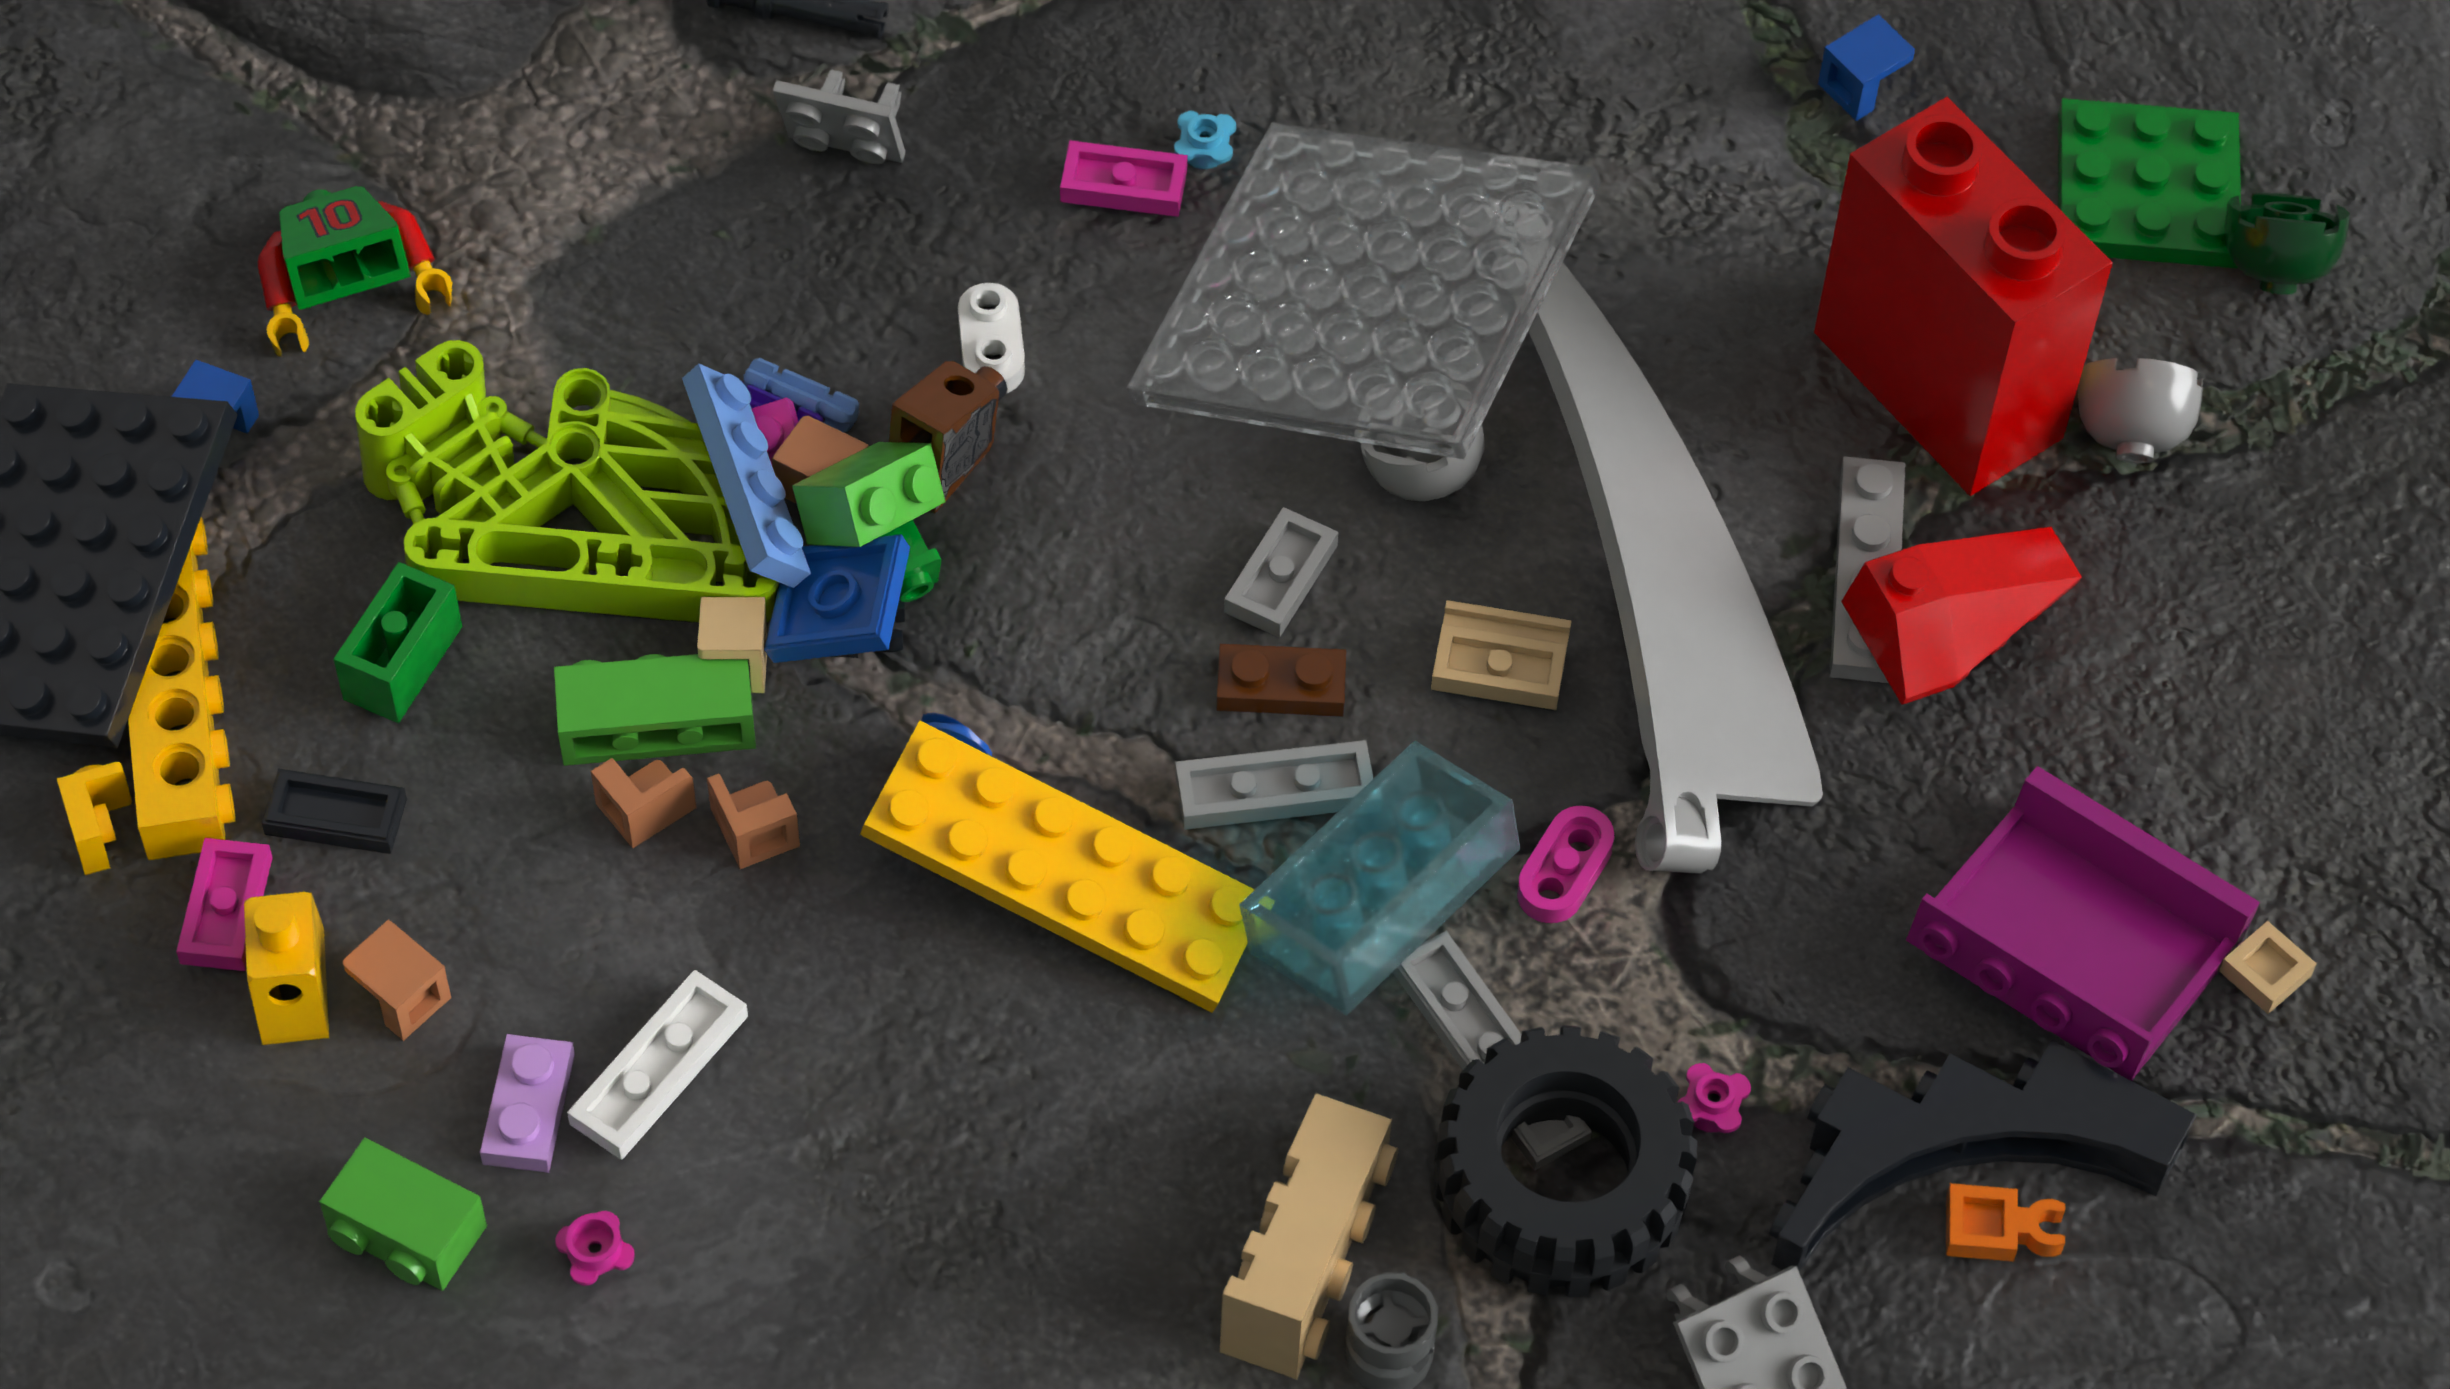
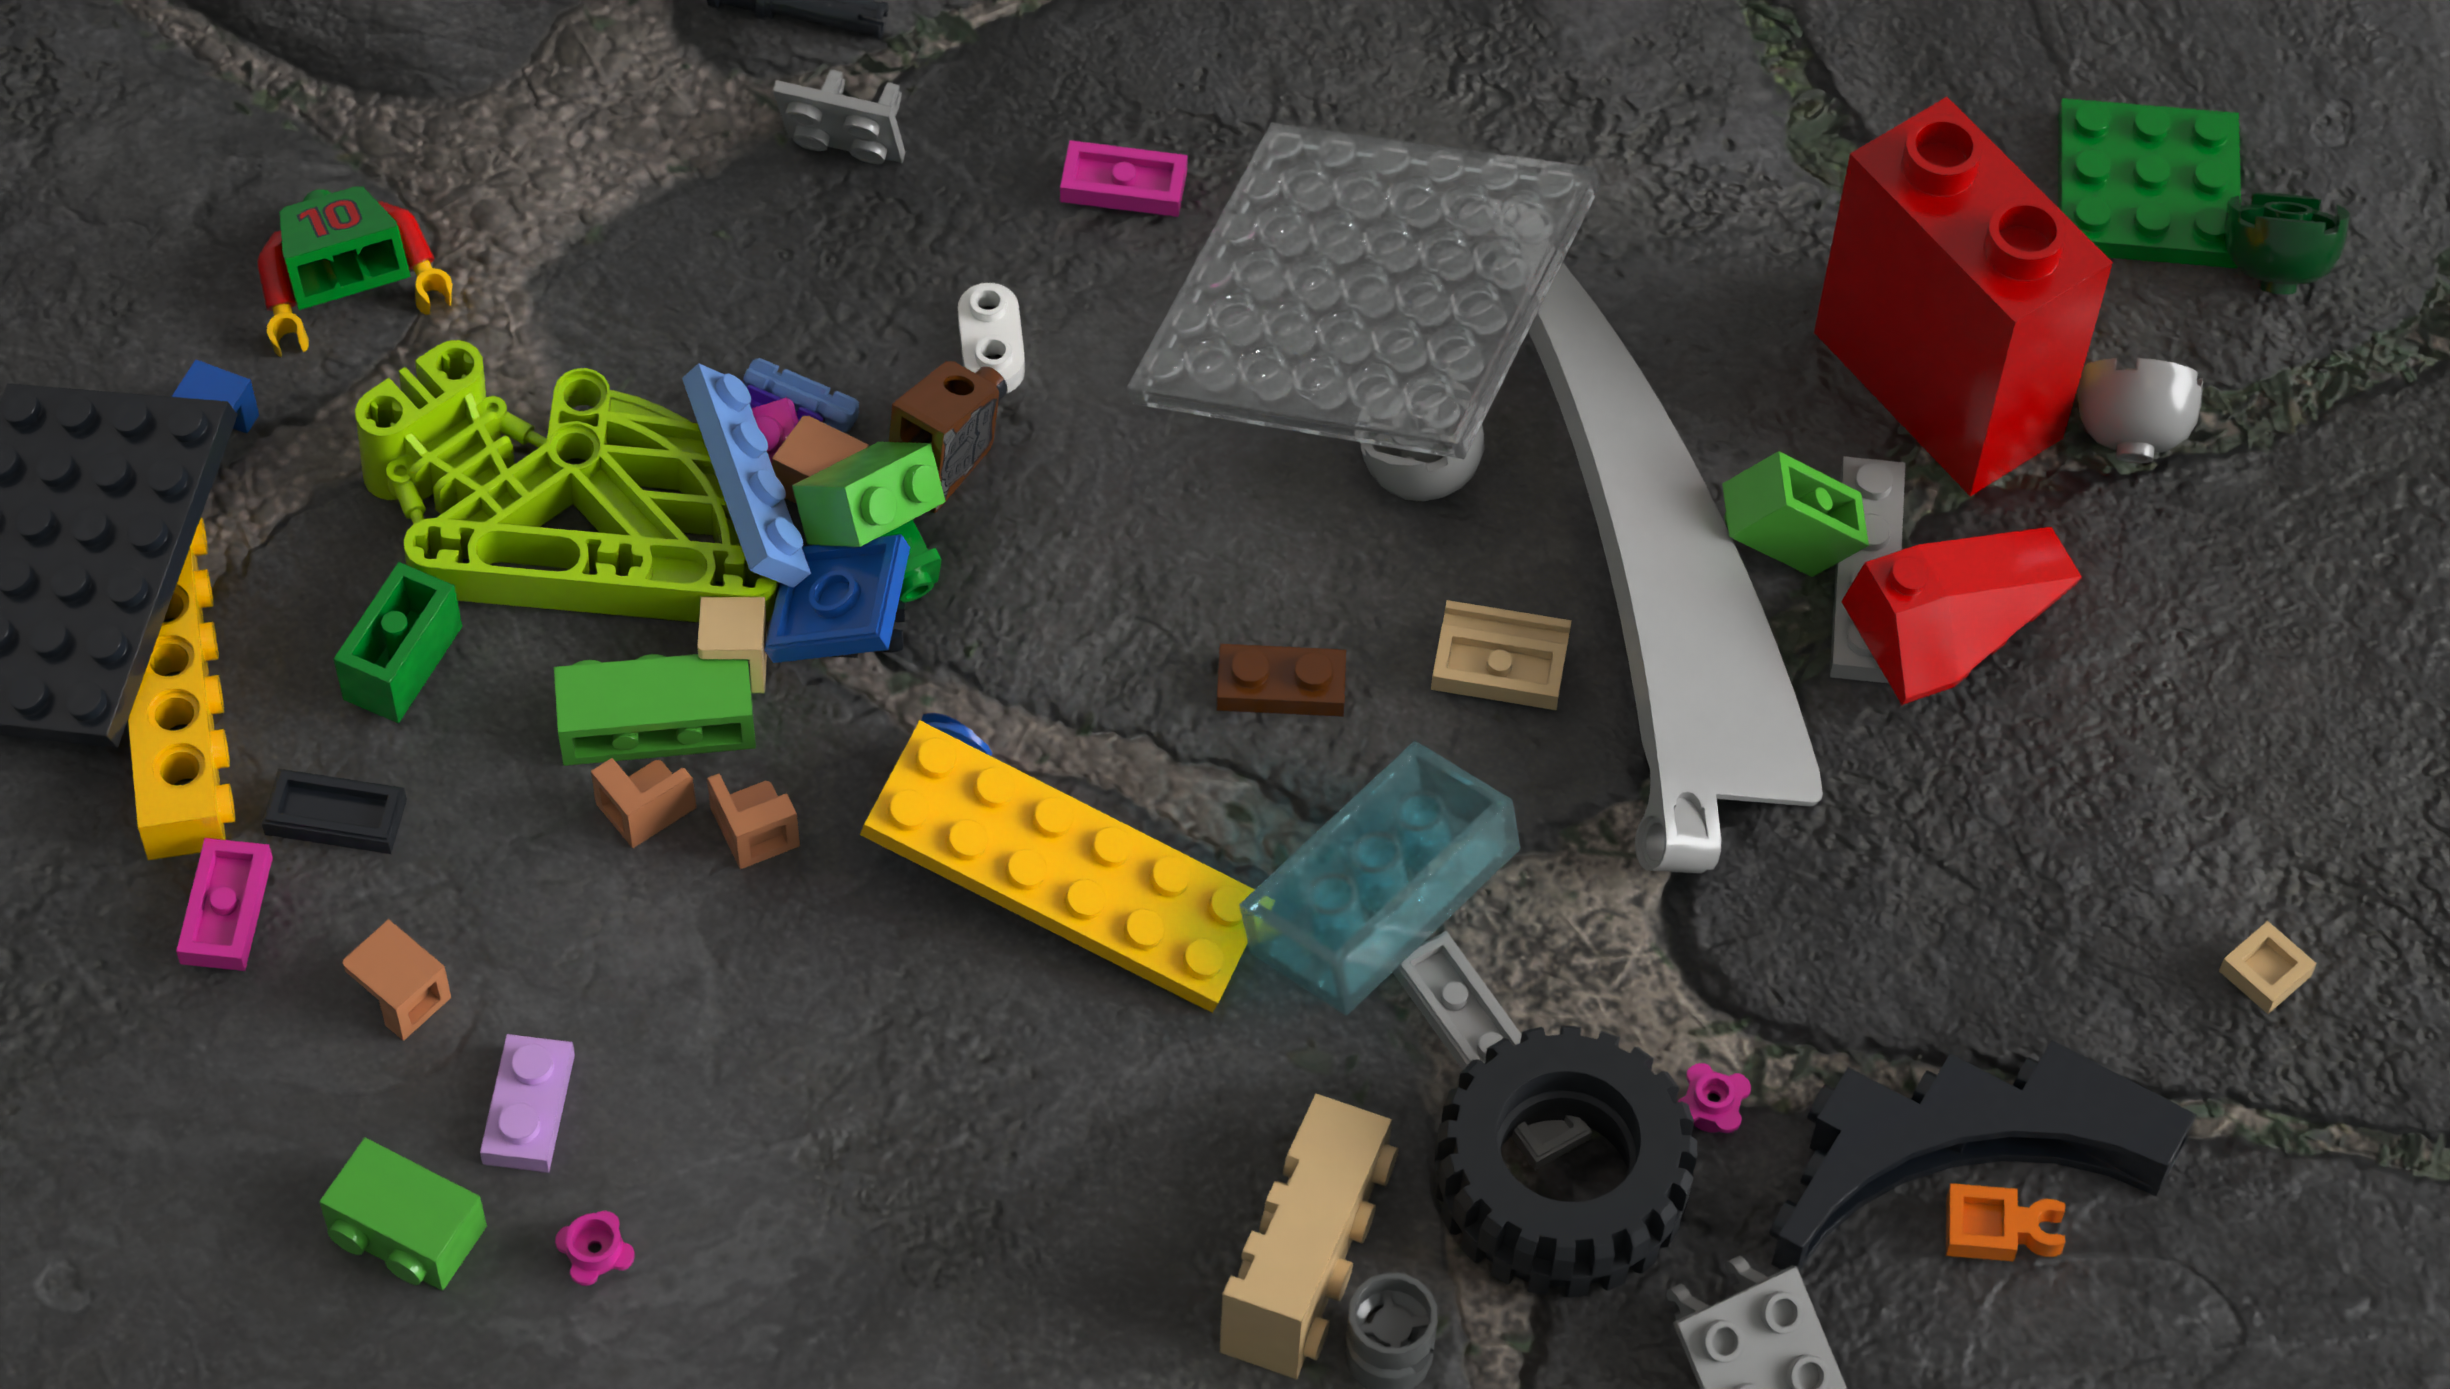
yellow bracket [57,762,132,875] -> none
yellow torso [244,892,329,1045] -> none
white plate [567,970,748,1160] -> none
medium azure plate [1174,111,1236,169] -> none
light grey plate [1175,740,1376,830] -> none
light grey plate [1224,507,1339,638] -> none
dark pink plate [1517,806,1614,923] -> none
blue panel [1818,14,1915,121] -> none
magenta panel [1906,766,2260,1081] -> none
none -> bright green brick [1722,451,1869,577]

